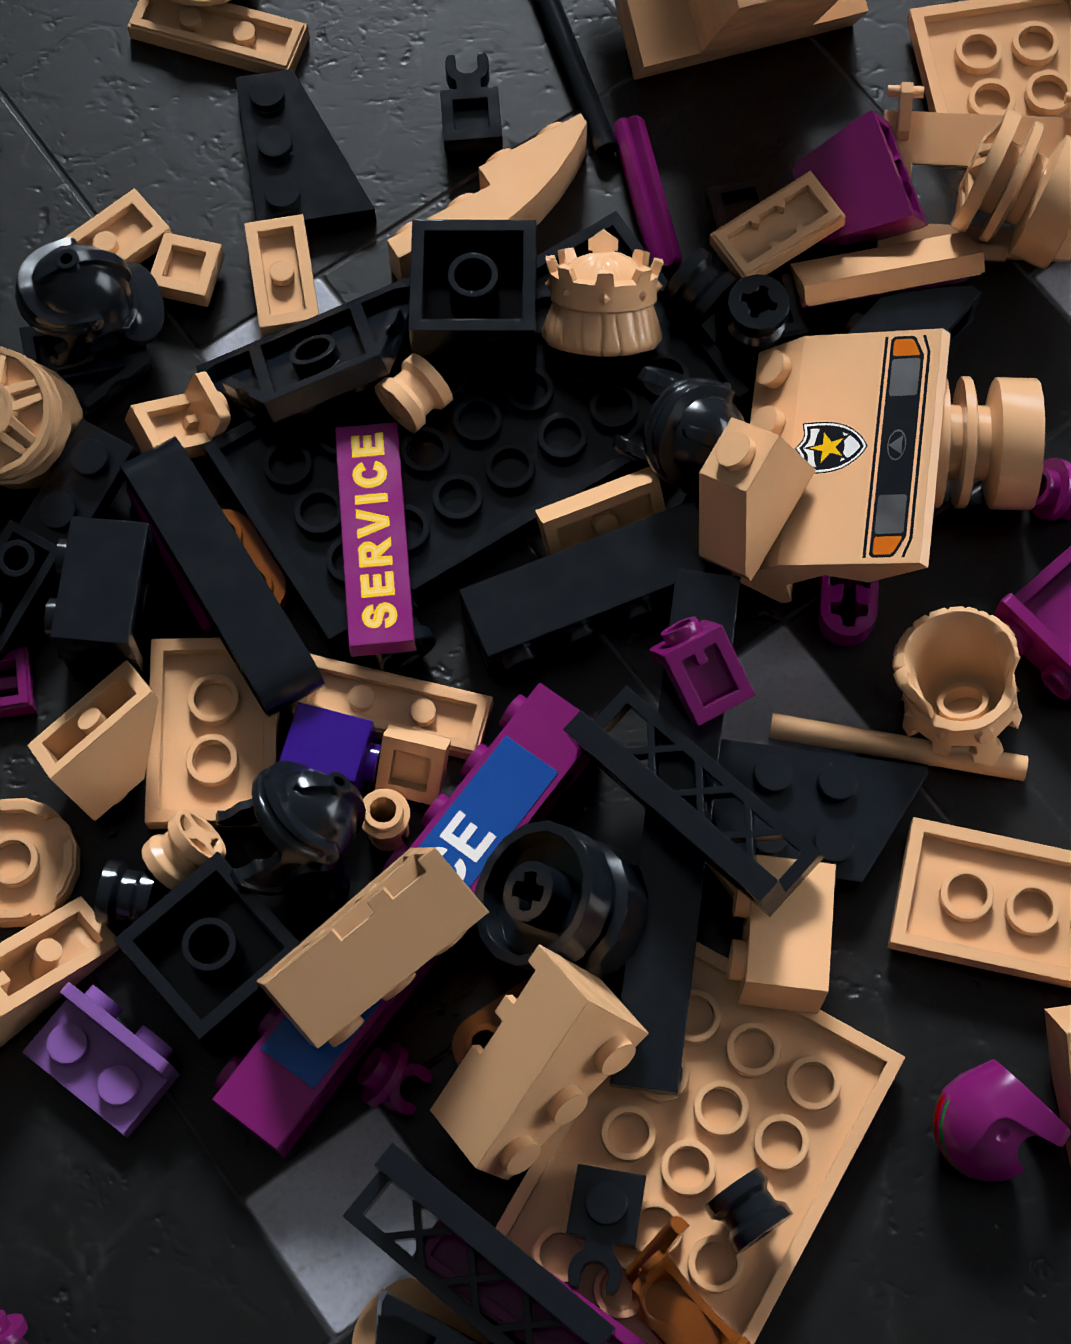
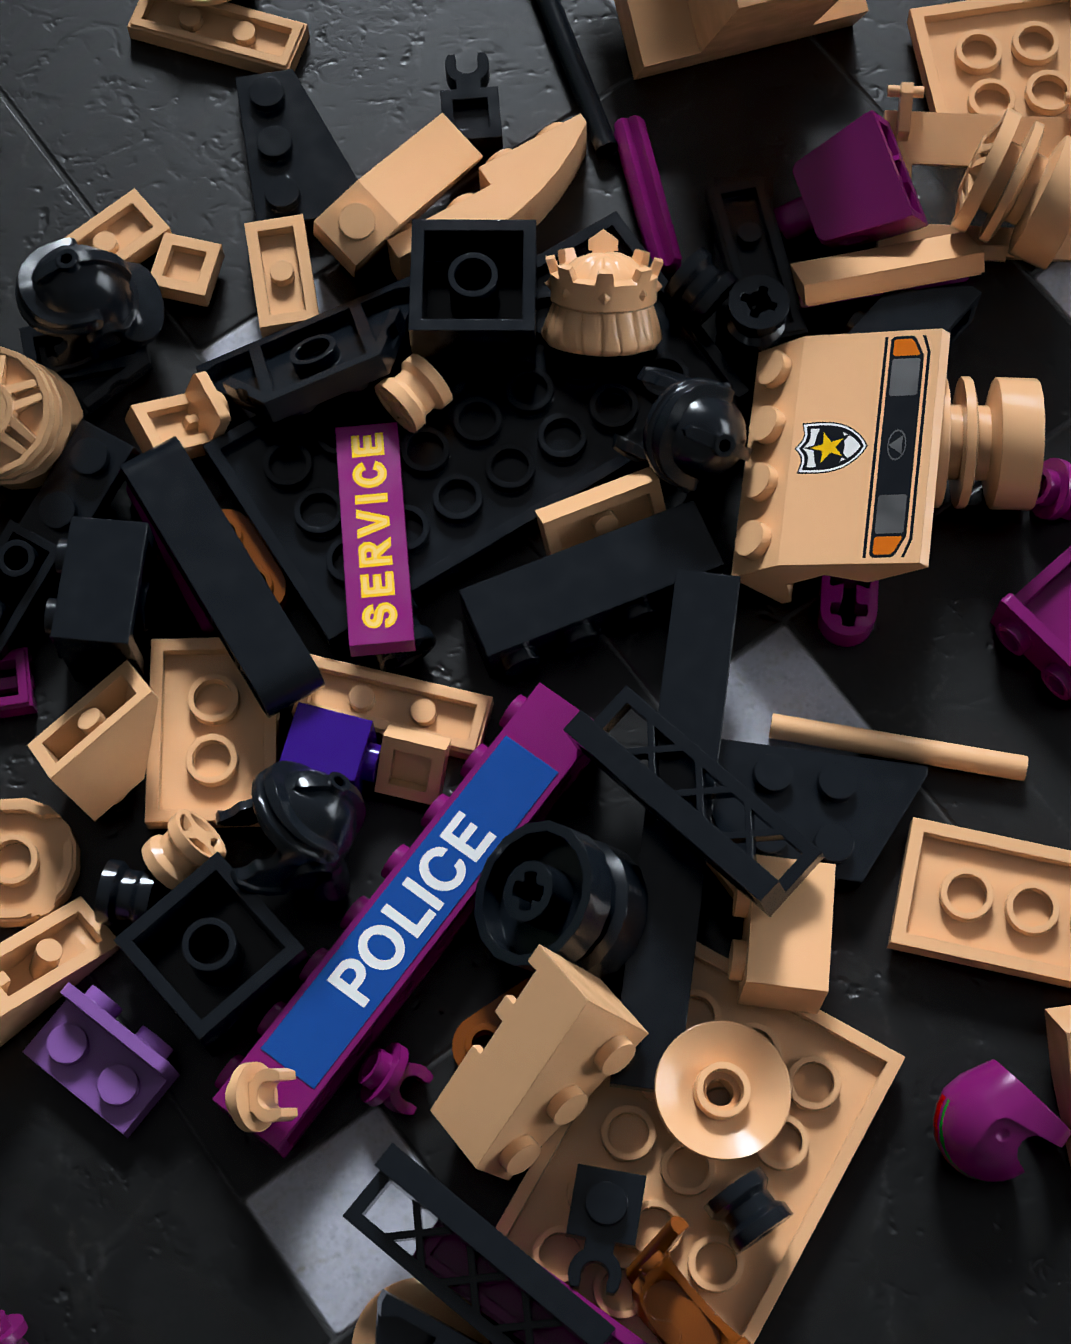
light nougat wedge [256,847,489,1049] -> none
light nougat pin [362,788,410,852] -> none
magenta bracket [649,616,756,726] -> none
light nougat slope [699,417,816,581] -> none
light nougat plate [710,170,846,280] -> none
light nougat hair [892,606,1022,767] -> none
none -> light nougat plate [225,1062,298,1133]
none -> light nougat slope [313,113,483,278]
none -> light nougat dish [654,1021,792,1161]

